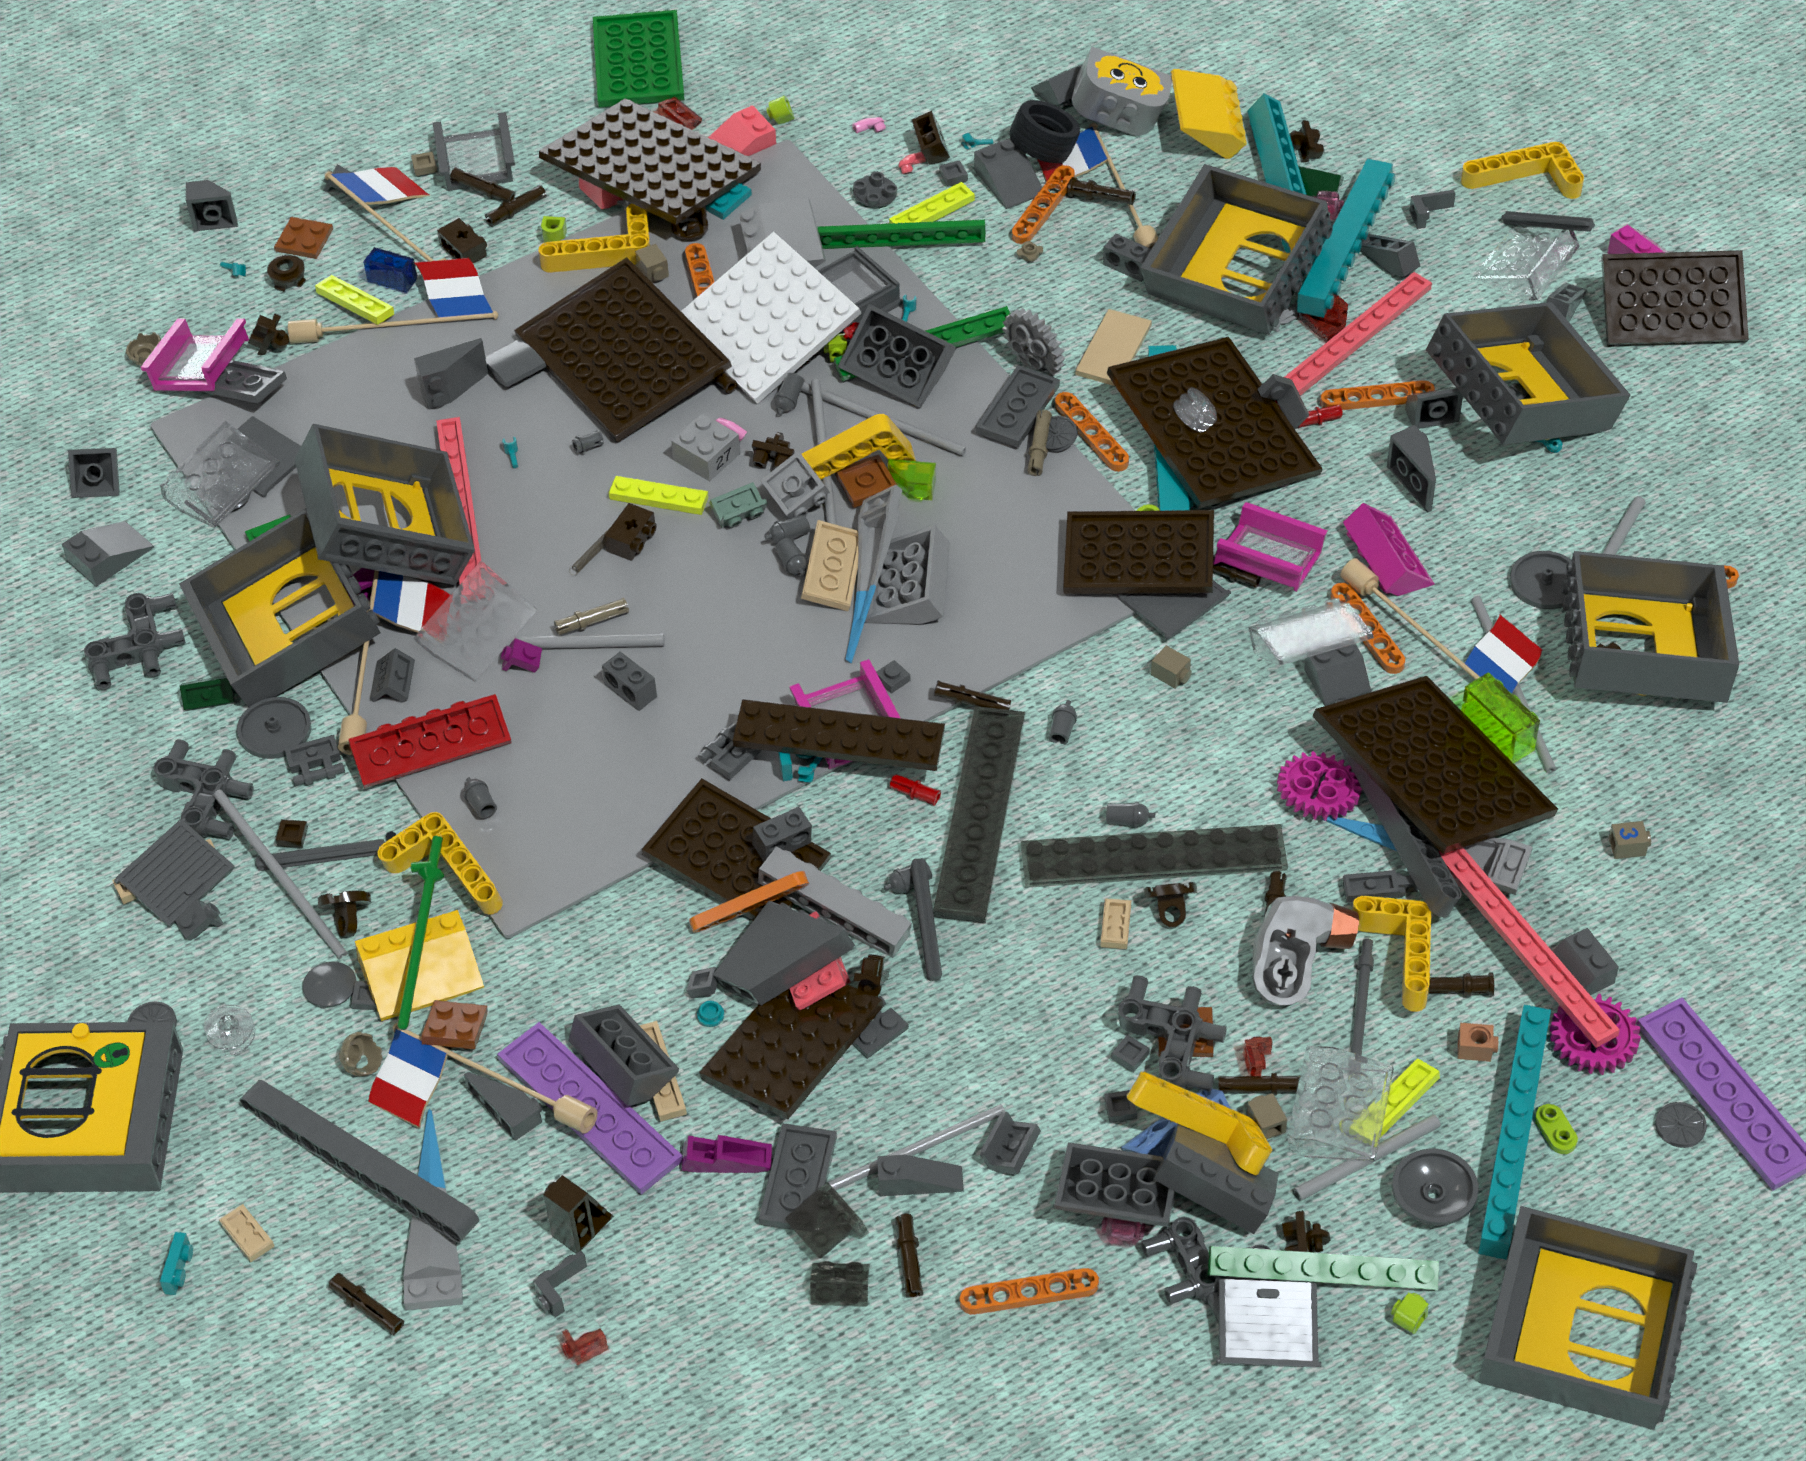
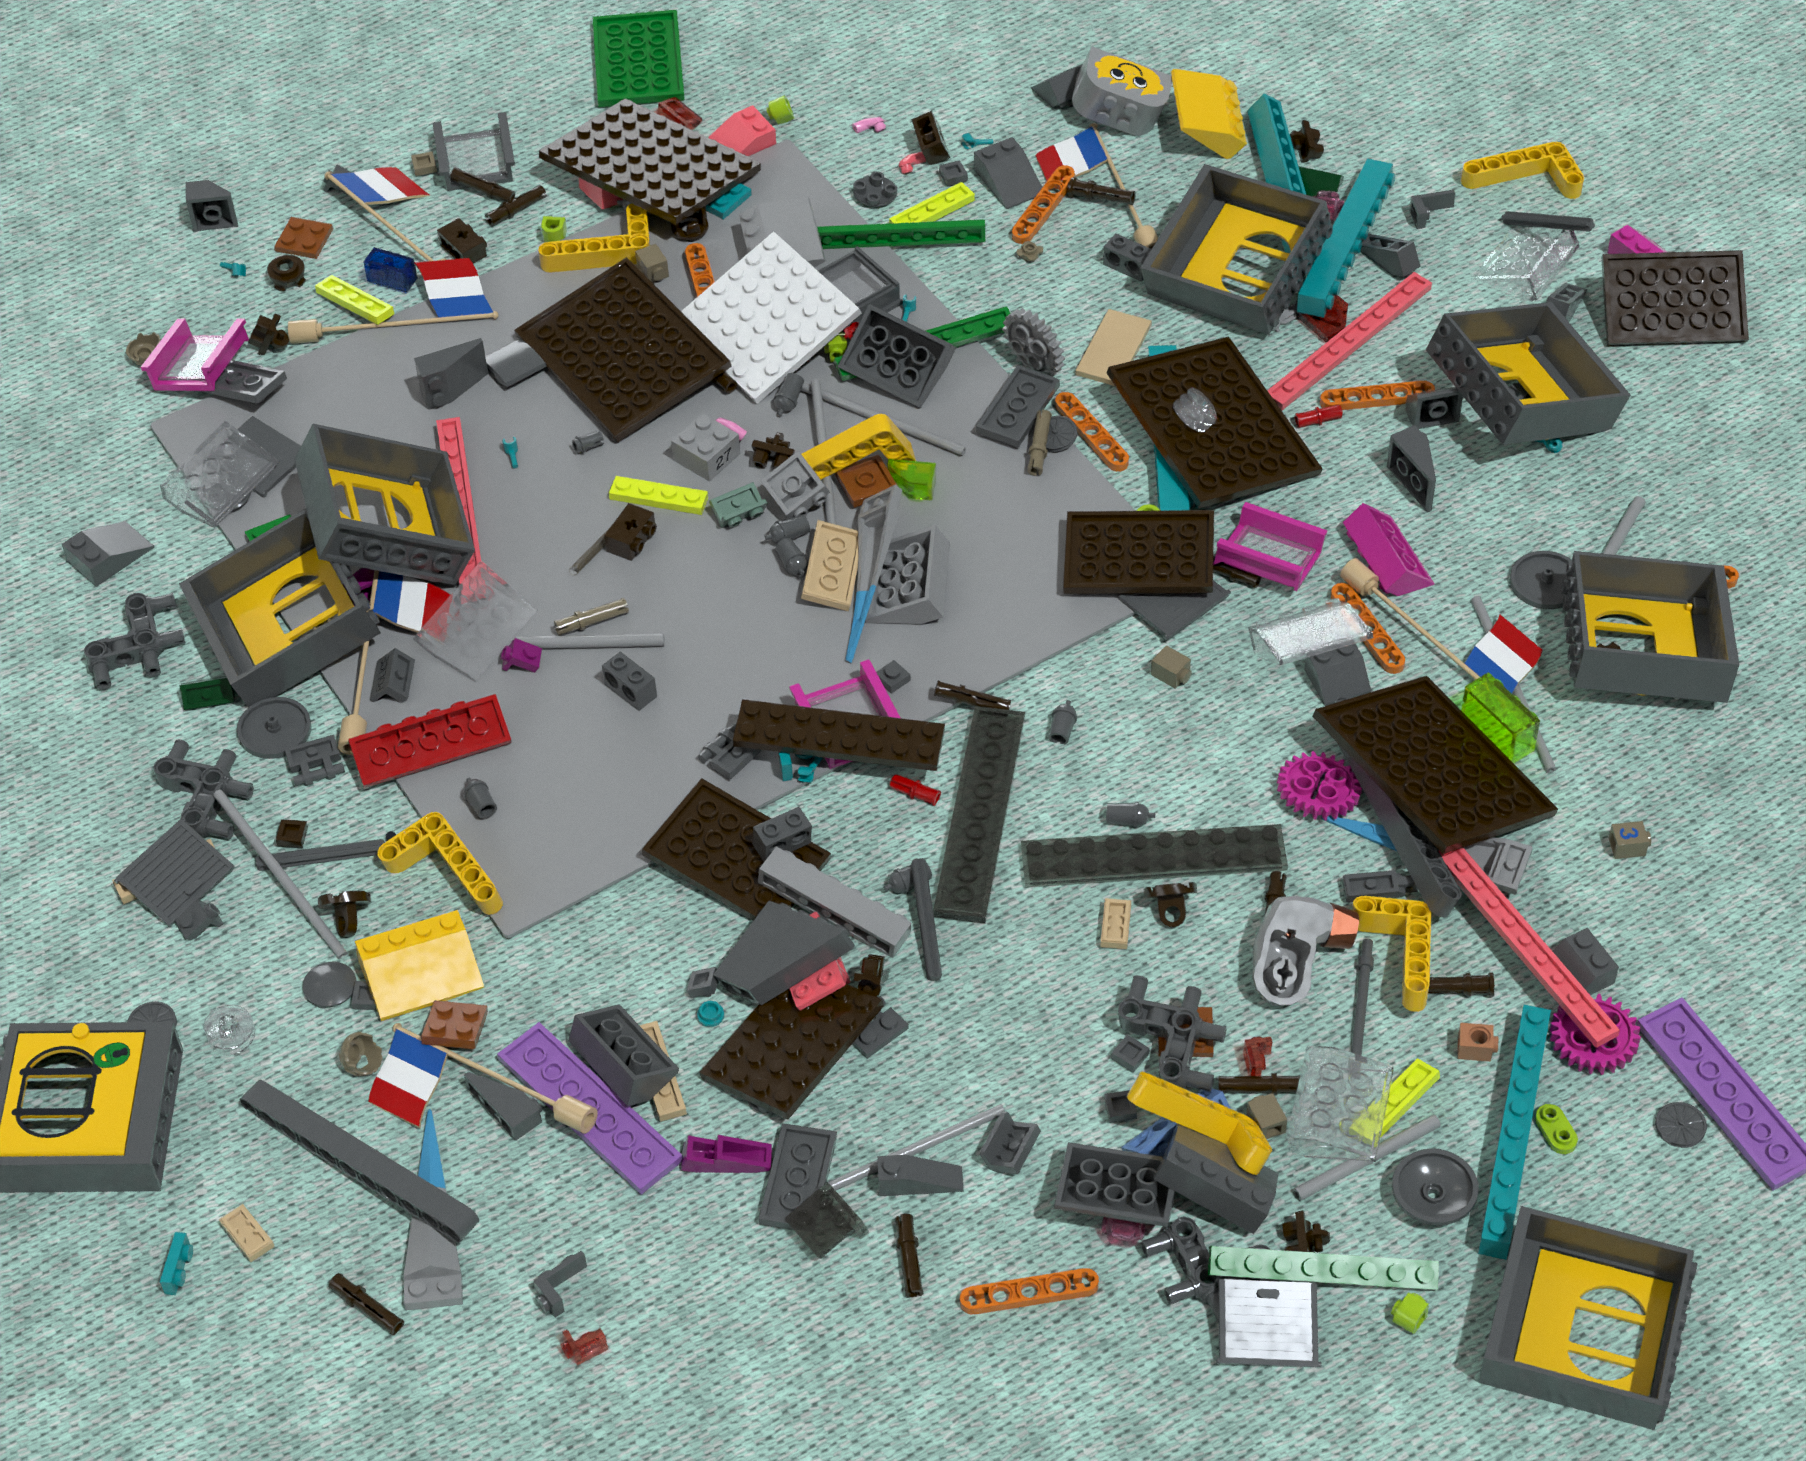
dark grey slope [68,448,120,498] -> none
green piece [397,836,444,1030] -> none
dark brown wedge [543,1175,614,1254] -> none
orange beam [689,871,809,933] -> none
clear smoke bracket [810,1261,870,1307] -> none
black tyre [1009,100,1080,163] -> none
dark grey bracket [1258,374,1309,429] -> none

